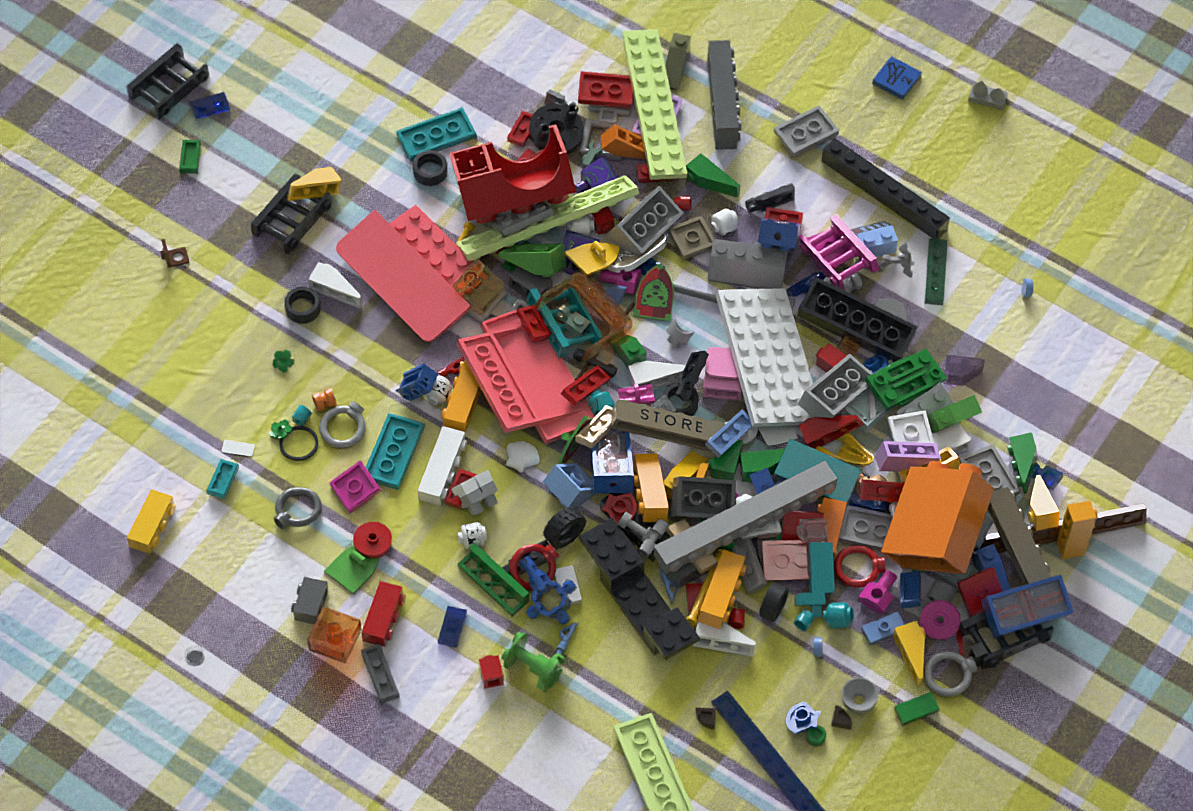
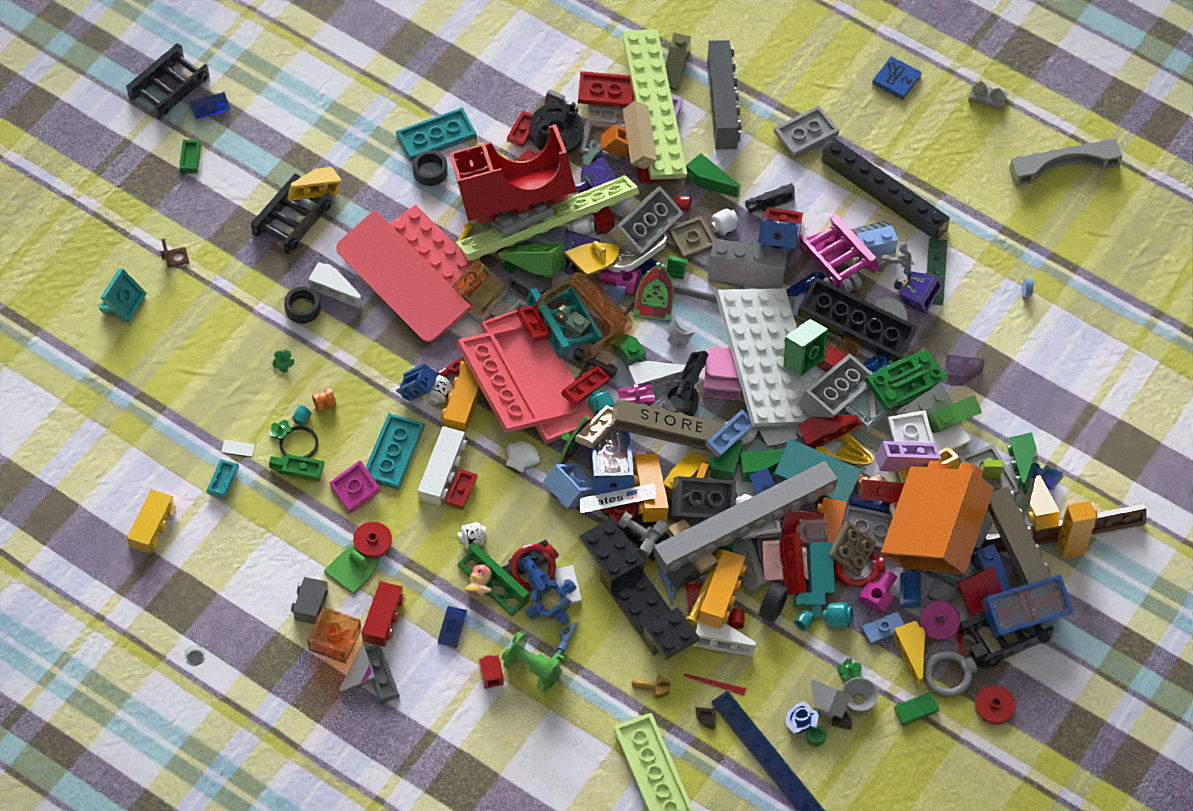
dark grey piece [273,487,322,530] -> none
light grey piece [319,401,366,448] -> none
hips [451,470,498,516] -> none
black tyre [543,506,587,549] -> none
medium blue tile [813,637,823,657] -> none
none -> teal bracket [98,269,147,322]
none -> green hinge [269,454,325,481]
none -> light grey tile [339,645,376,694]
none -> light nougat animal [465,565,492,599]
none -> white sticker [580,483,656,513]
none -> tan brick [623,101,657,169]
none -> pearl gold bar [632,675,671,698]
none -> green tile [666,256,688,279]
none -> red sticker [683,673,747,695]
none -> red plate [780,533,806,595]
none -> green brick [783,319,828,376]
none -> light grey slope [811,679,851,719]
none -> dark tan tile [828,521,876,576]
none -> green plant [837,658,862,681]
none -> dark purple torso [894,272,943,314]
none -> red plate [975,685,1016,725]
none -> lime tile [980,458,1004,479]
none -> light grey arch [1009,138,1123,186]

